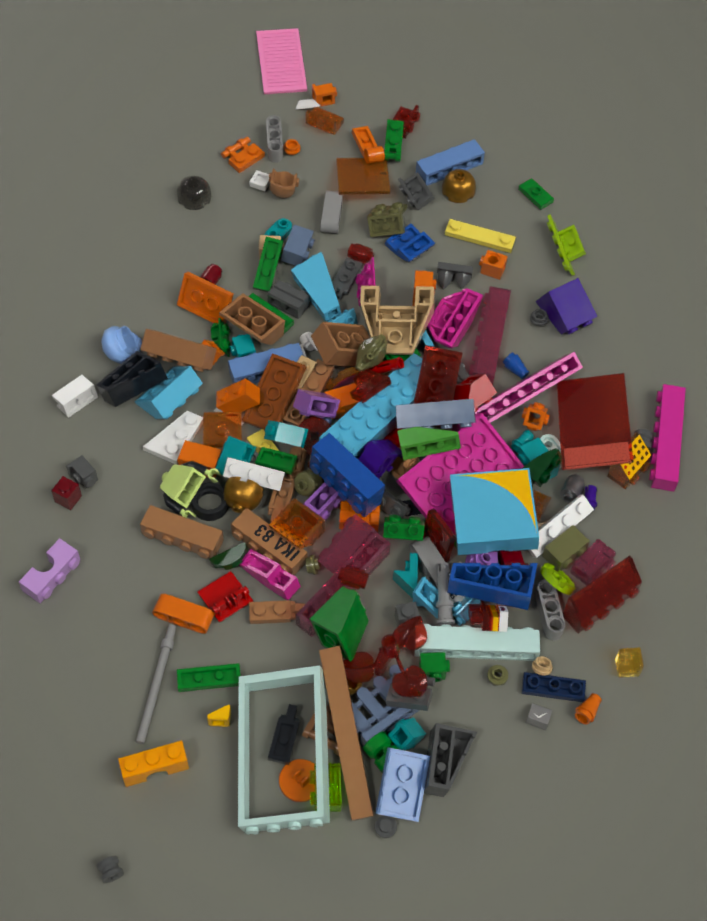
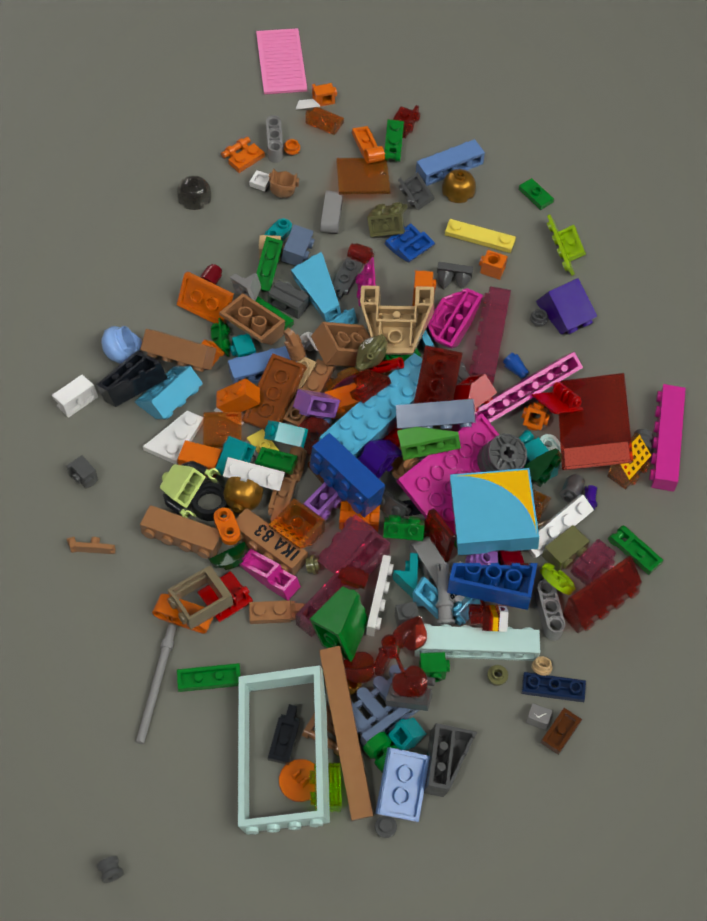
lavender arch [19,538,80,603] -> none
dark red brick [51,476,82,511] -> none
light orange arch [118,740,189,787] -> none
yellow slope [207,705,231,727] -> none
olive head [294,469,323,496] -> none
orange cone [575,693,602,725] -> none
clear yellow panel [615,647,644,678] -> none
none -> medium nougat piece [66,537,116,554]
none -> dark tan window [167,565,233,629]
none -> orange plate [214,508,241,545]
none -> light grey slope [230,273,261,301]
none -> medium nougat hinge [283,328,306,361]
none -> white plate [366,555,394,636]
none -> dark grey wheel [477,433,527,472]
none -> red hinge [532,382,584,414]
none -> reddish brown plate [541,708,582,755]
none -> green plate [608,525,663,575]

